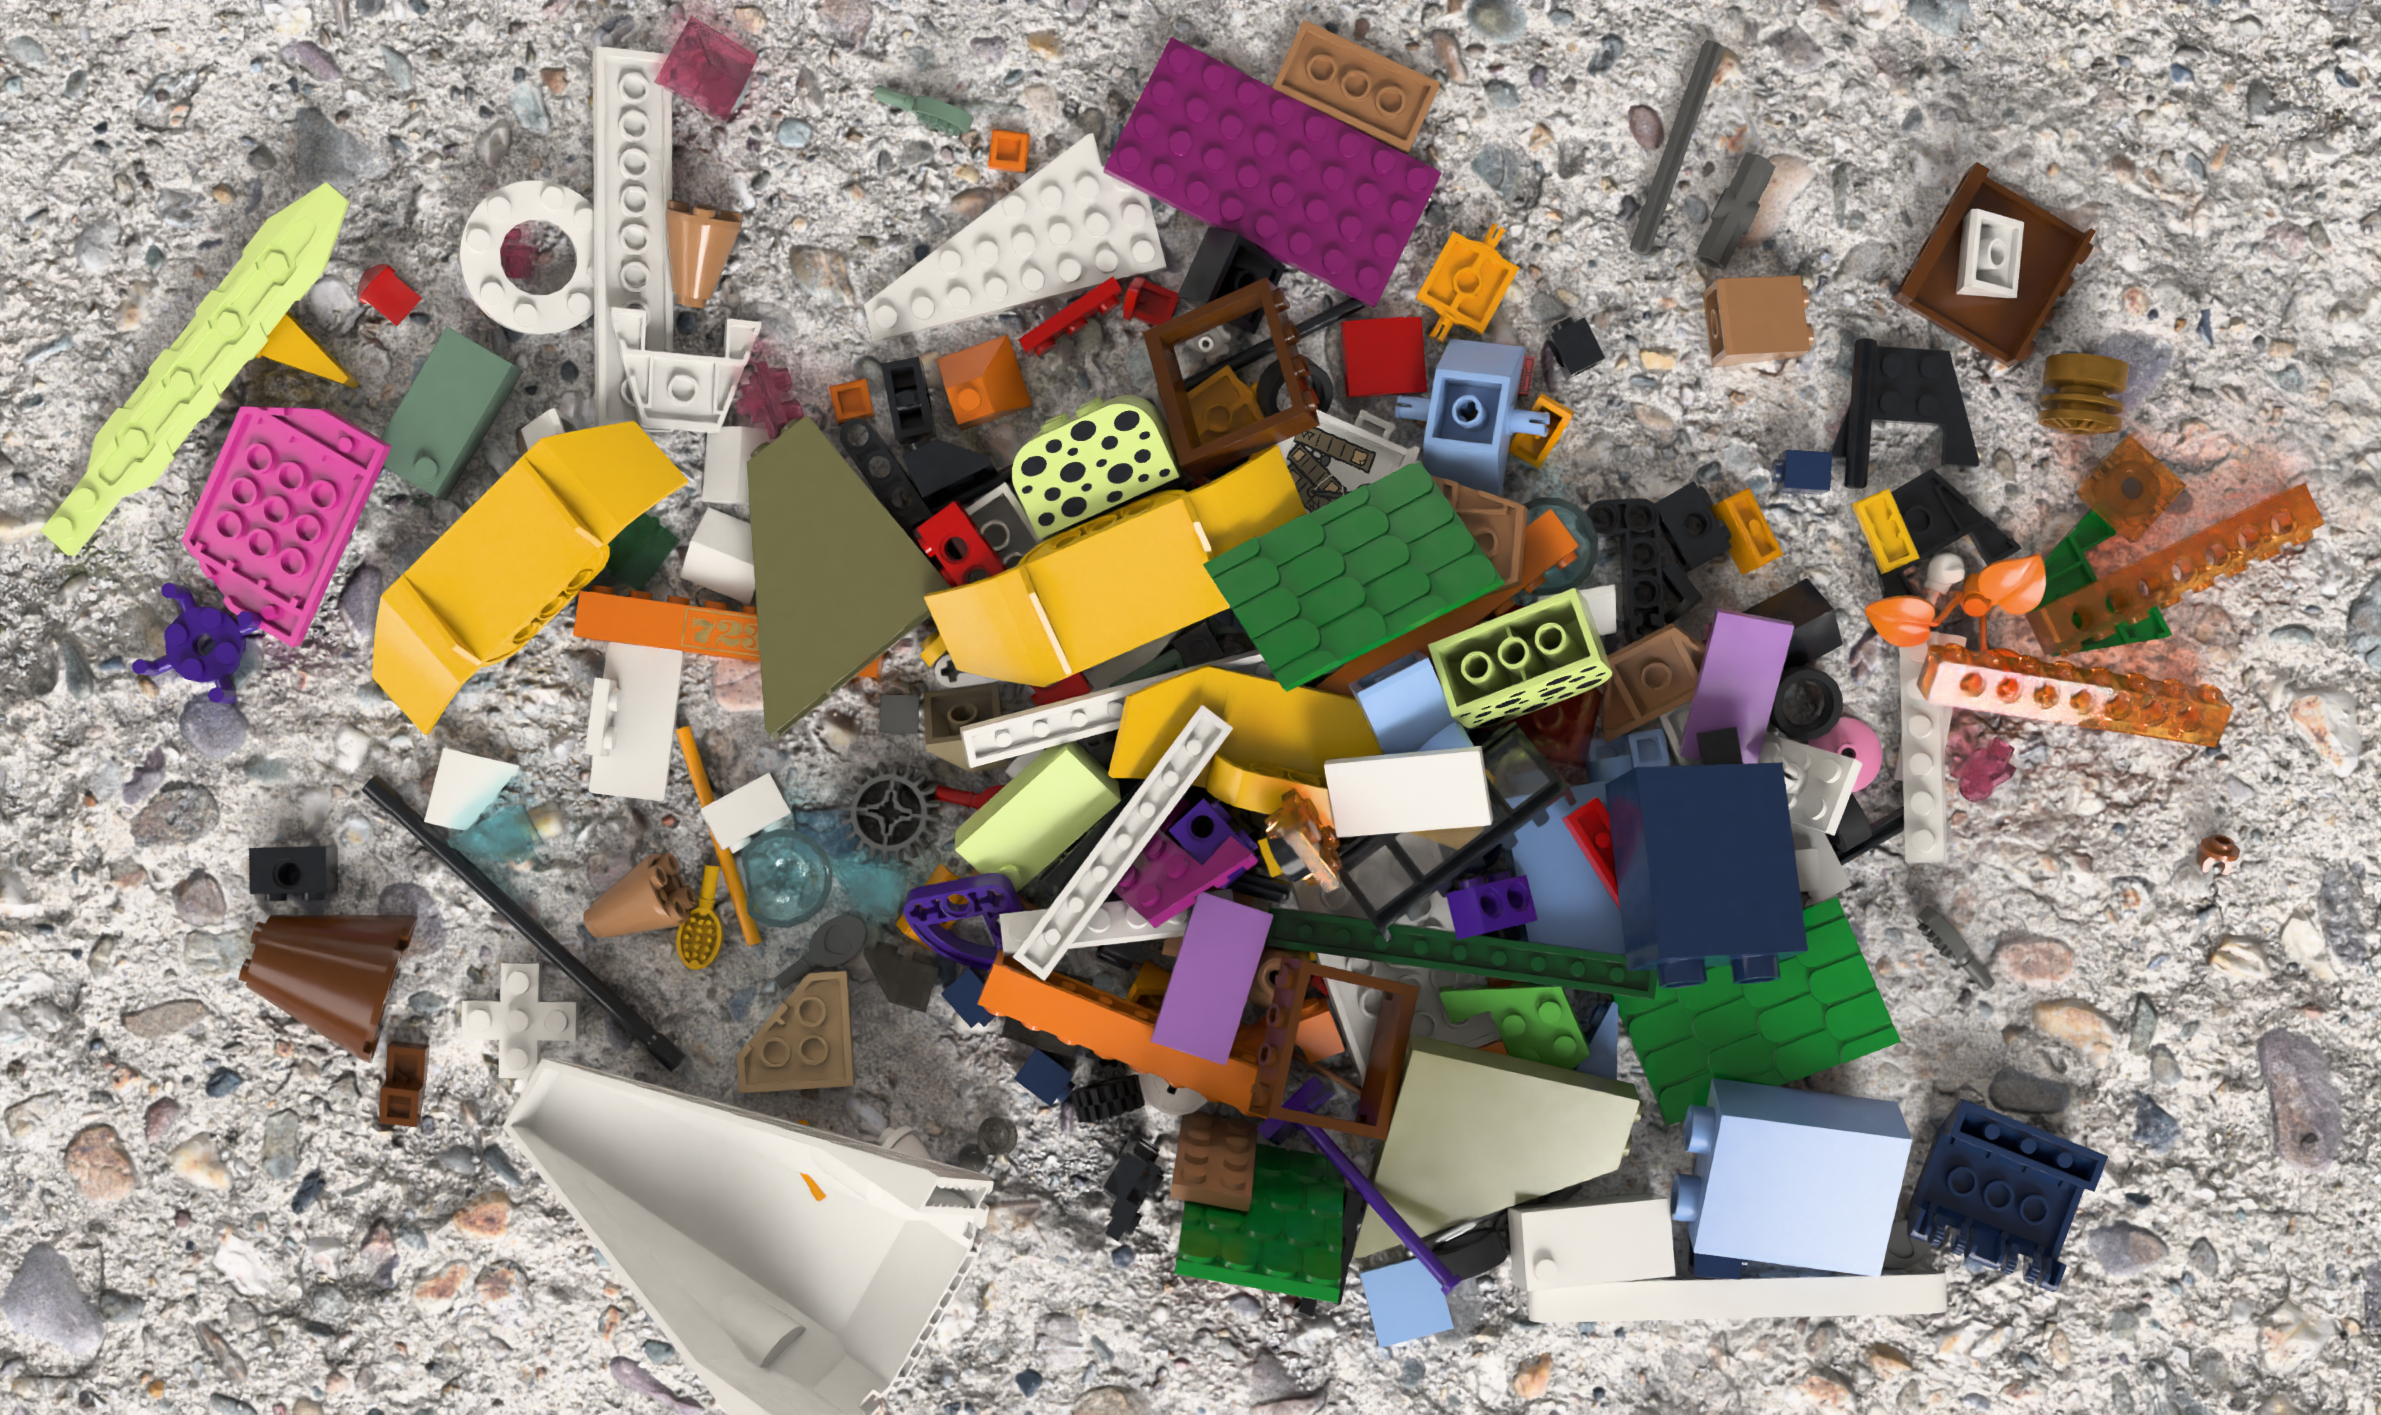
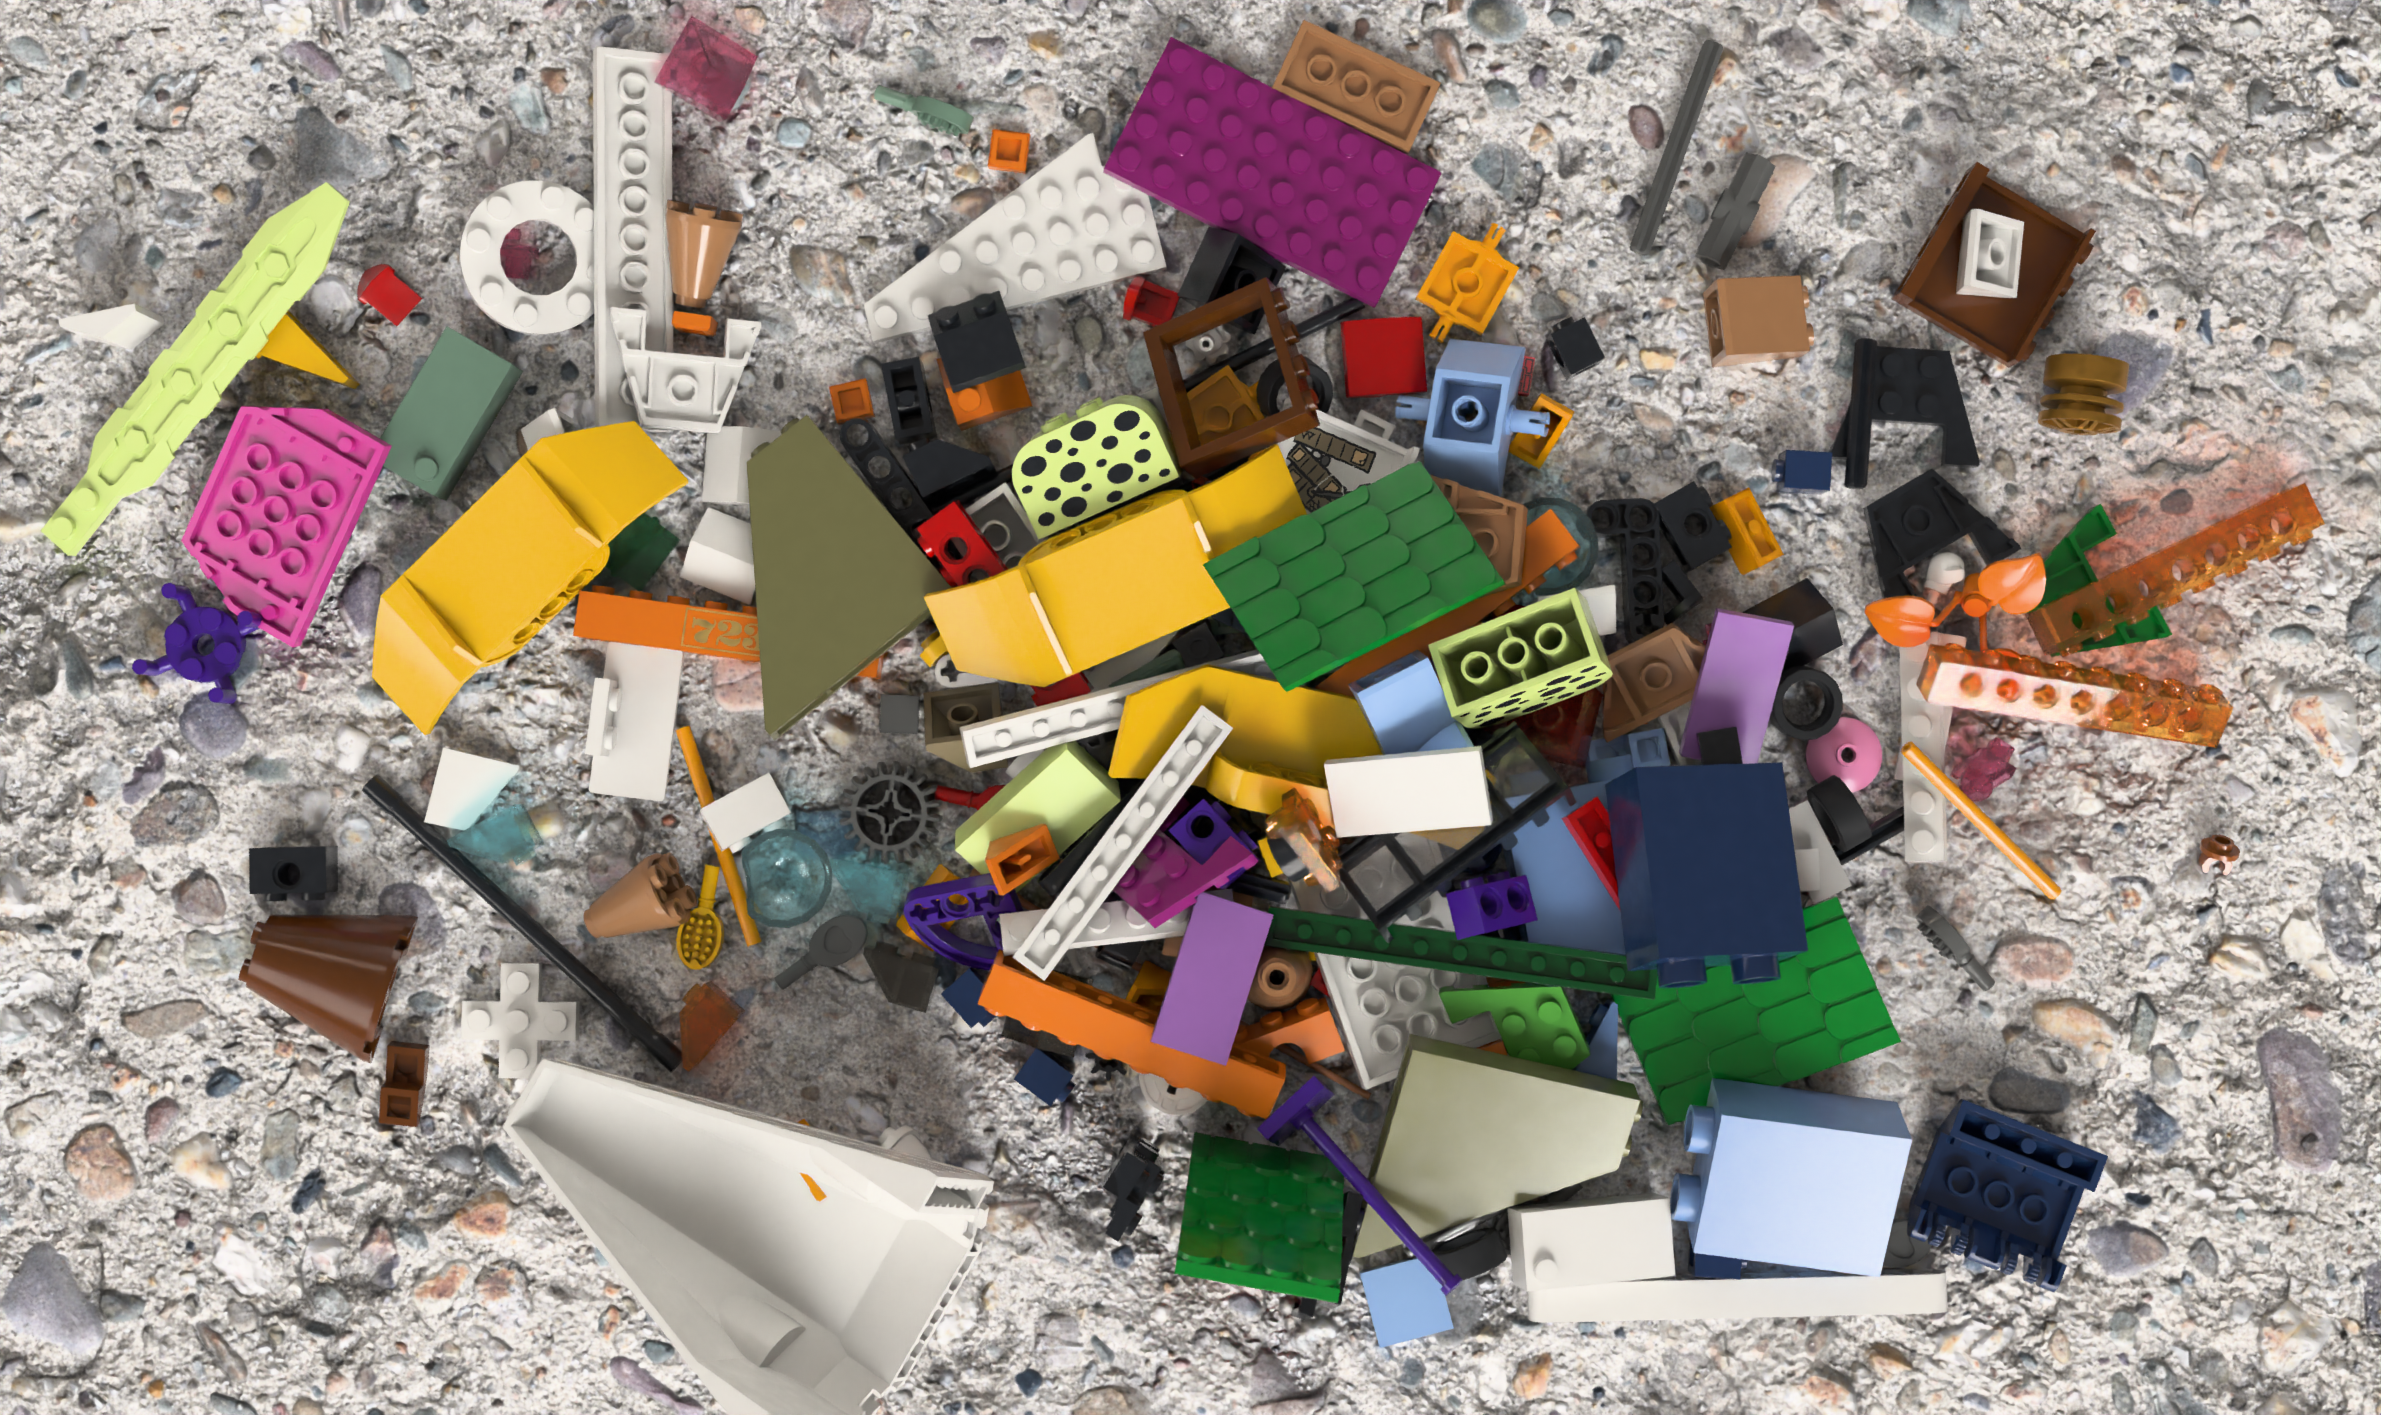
clear pink hips [735,361,804,440] -> none
tan plate [737,970,855,1093] -> none
clear smoke plate [958,1117,1018,1172] -> none
red plate [1018,276,1123,358] -> none
black tyre [1071,1074,1145,1123] -> none
medium nougat plate [1170,1111,1258,1212] -> none
reddish brown window [1249,956,1419,1141] -> none
white plate [1758,733,1863,836] -> none
yellow plate [1851,488,1920,574] -> none
clear orange piece [2074,434,2187,543] -> none
none -> white slope [59,303,164,350]
none -> orange tile [672,311,718,337]
none -> clear orange slope [679,981,745,1072]
none -> black slope [927,291,1026,393]
none -> orange slope [985,824,1060,895]
none -> light orange piece [1900,742,2062,899]

